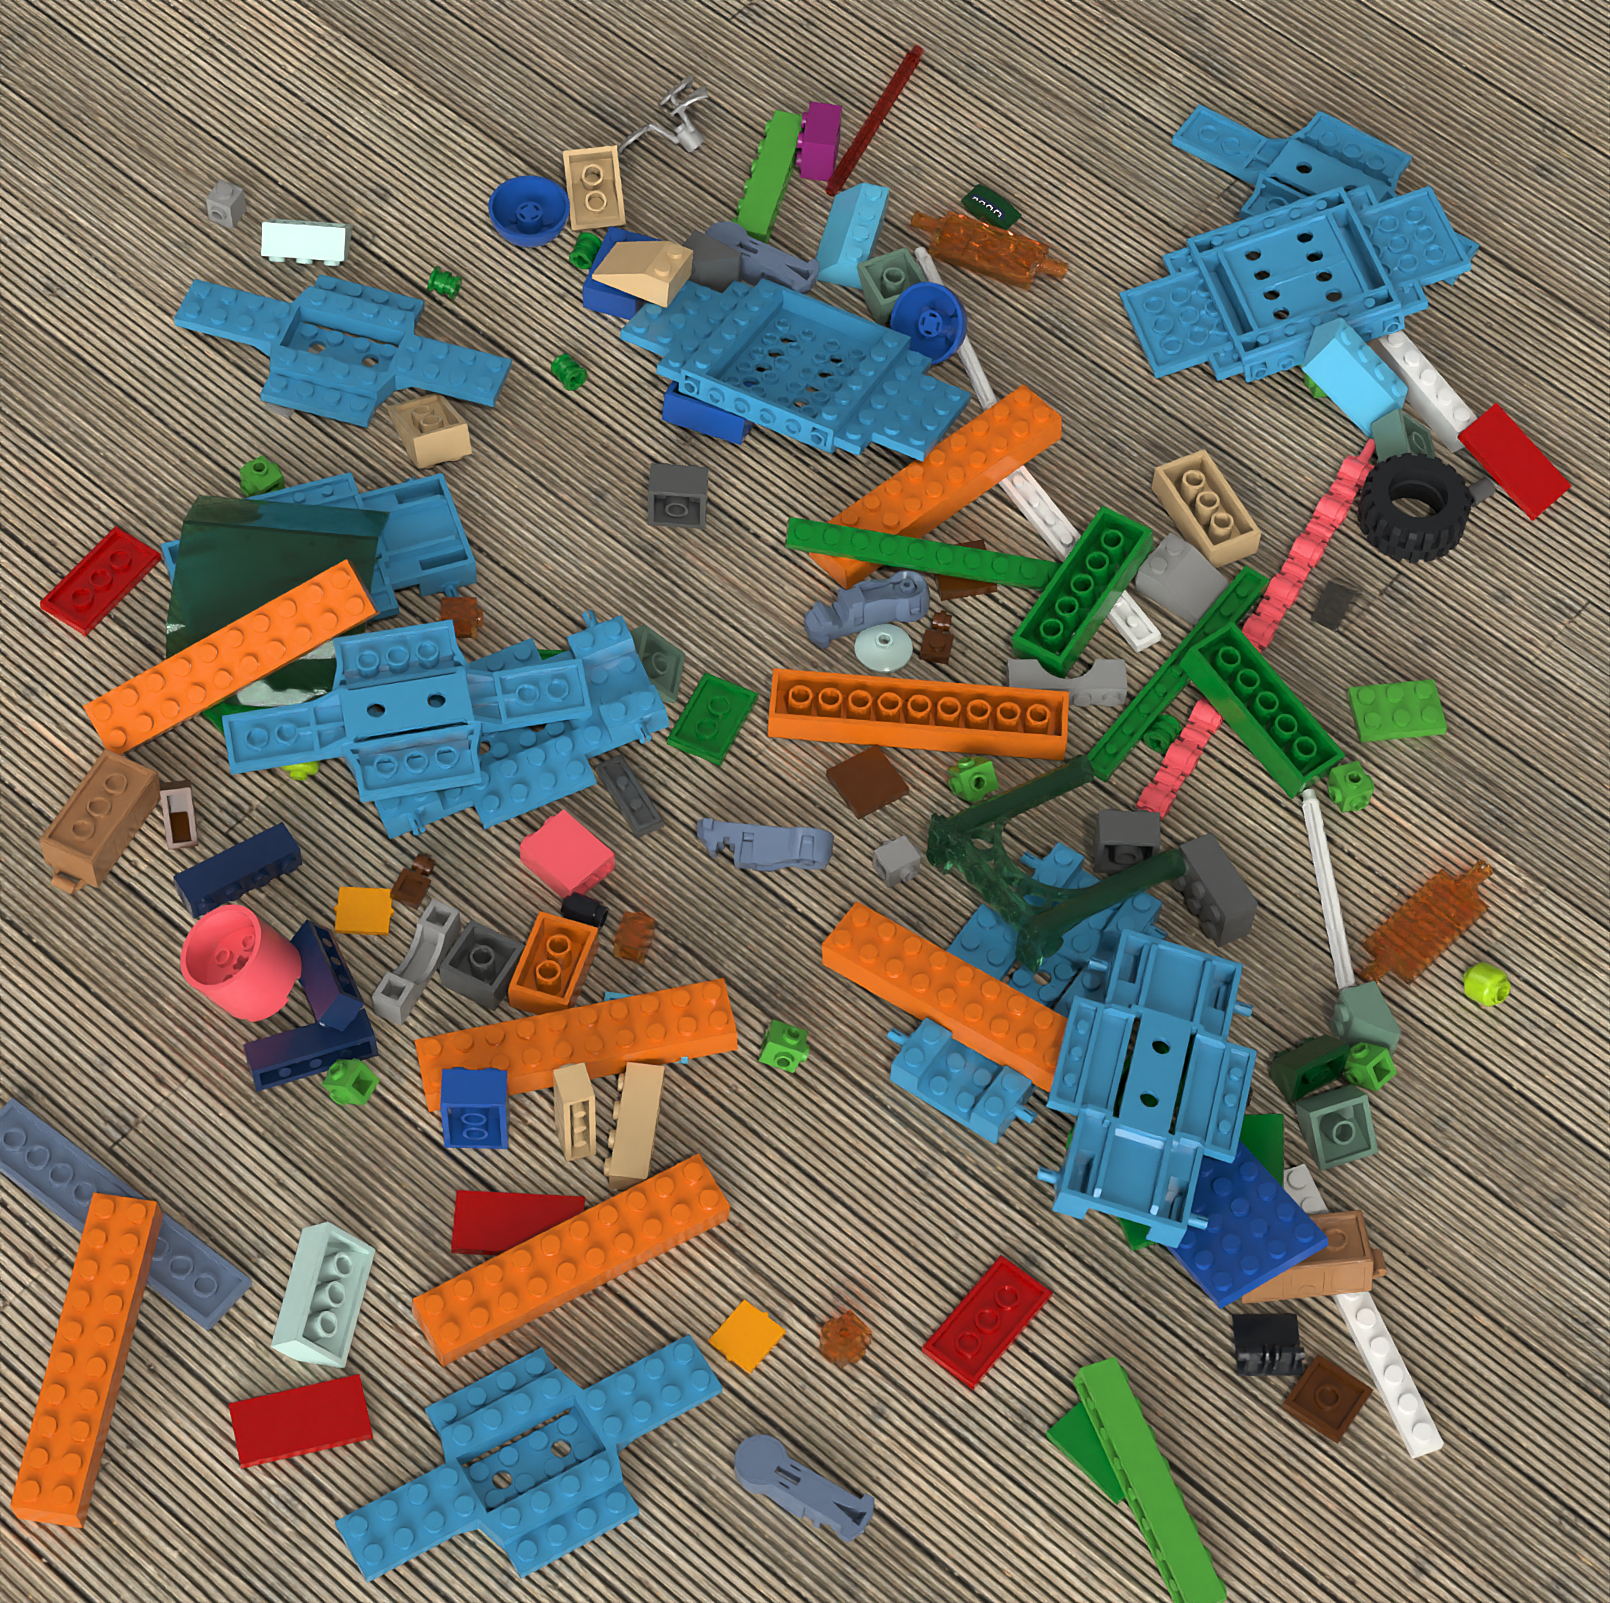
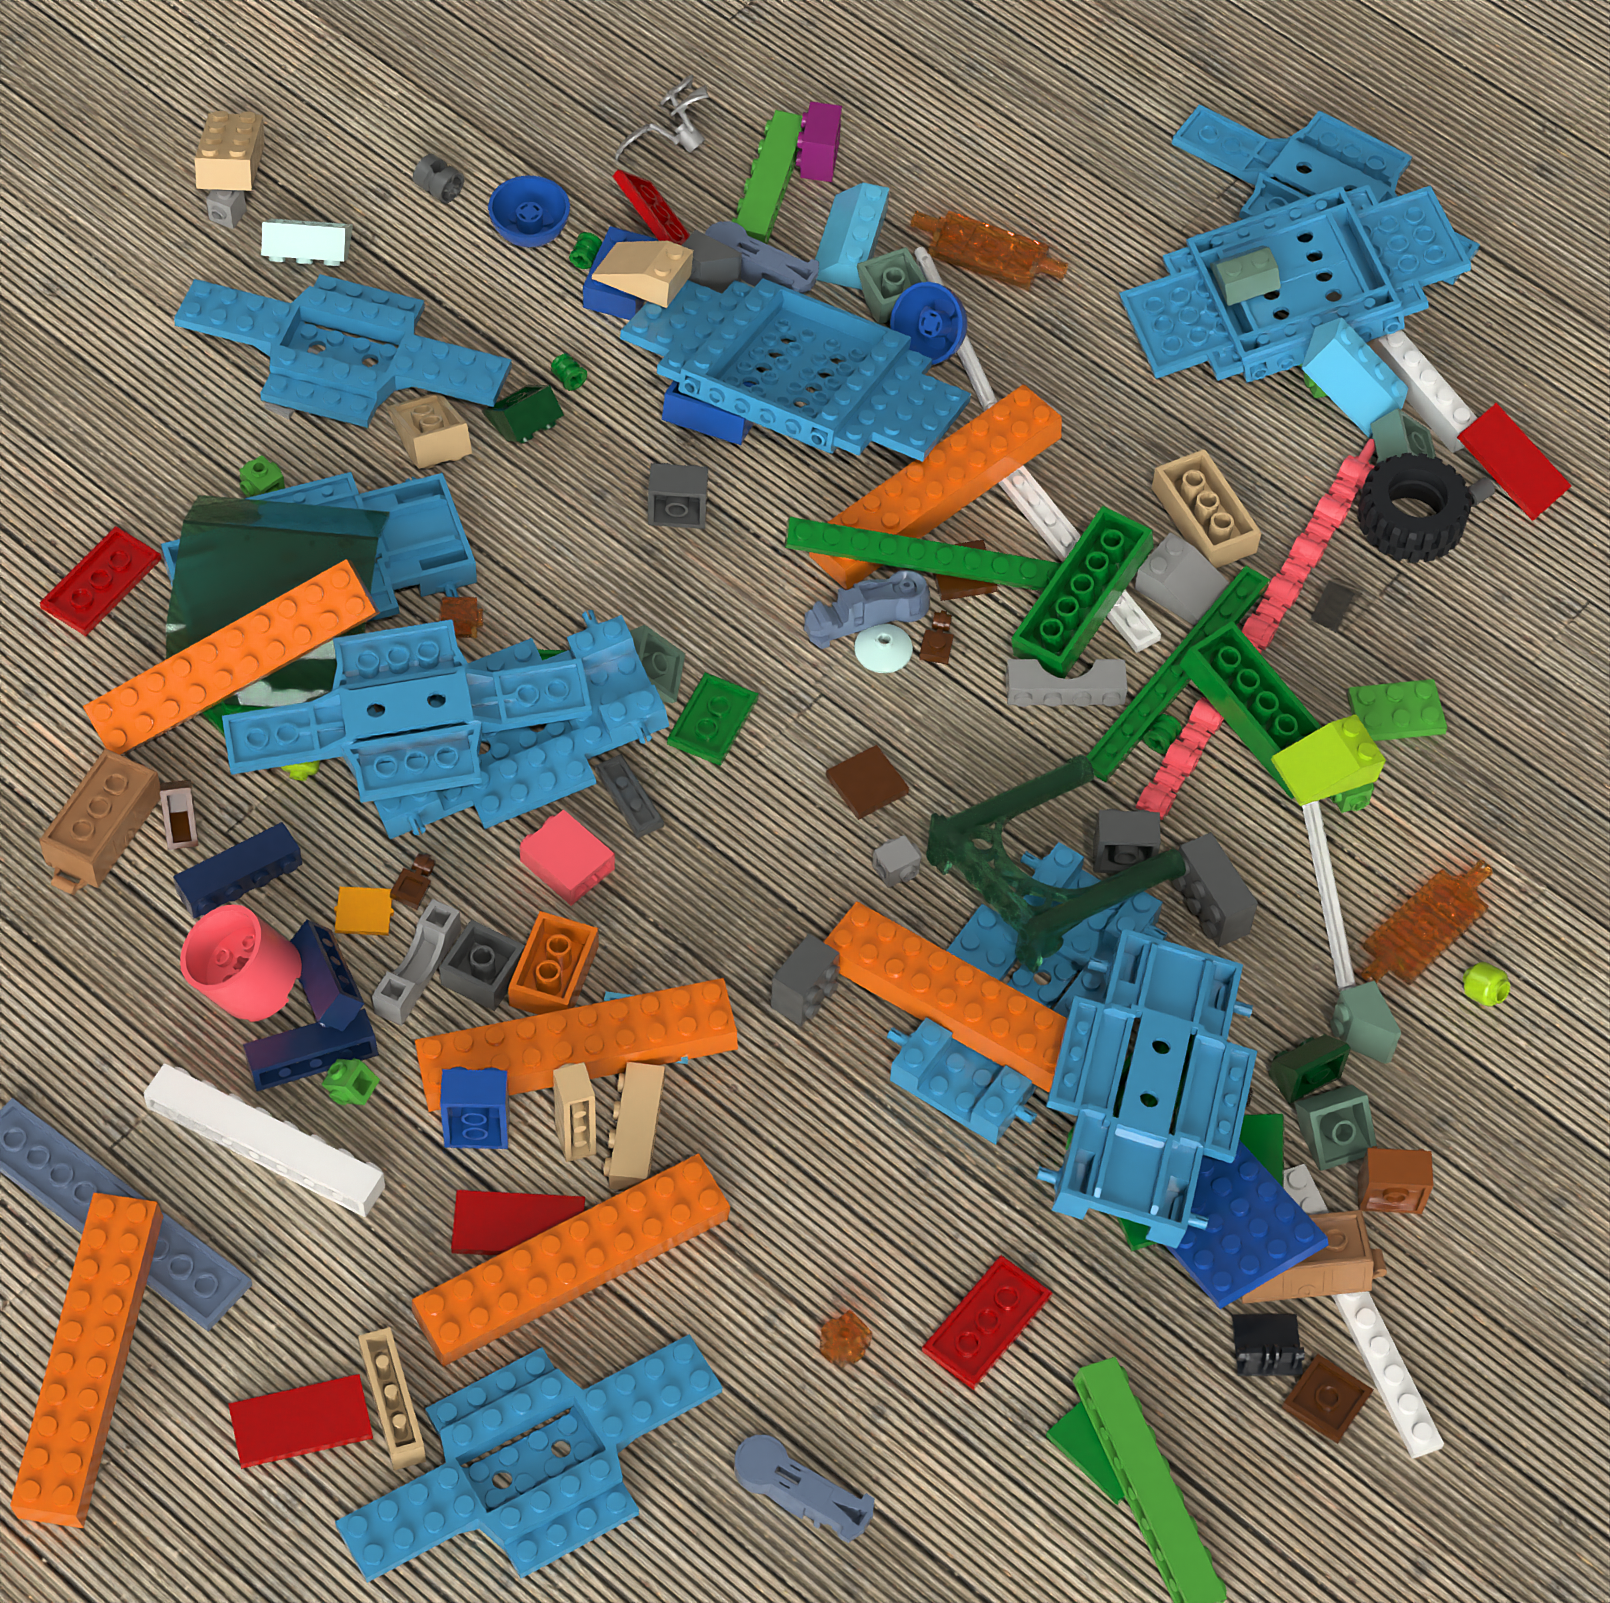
light aqua slope [270,1221,376,1368] -> none
green bush [427,266,462,300] -> none
black brick [561,892,609,930] -> none
tan slope [563,145,626,232] -> none
clear orange brick [614,911,655,965] -> none
sand blue piece [697,818,834,872] -> none
light orange piece [708,1299,786,1374] -> none
bright green brick [759,1019,810,1073] -> none
orange brick [768,668,1069,761] -> none
clear red piece [825,45,924,197] -> none
bright green brick [948,756,999,802] -> none
dark green slope [960,184,1022,235] -> none
bright green brick [1344,1042,1397,1091] -> none
none -> white brick [143,1063,385,1217]
none -> tan brick [195,111,264,191]
none -> tan brick [358,1327,426,1471]
none -> dark grey wheel [413,153,465,204]
none -> dark green slope [482,384,564,444]
none -> red tile [612,169,690,246]
none -> dark grey brick [771,934,840,1026]
none -> sand green slope [1210,245,1281,306]
none -> lime slope [1271,714,1386,806]
none -> dark orange container [1357,1146,1434,1214]

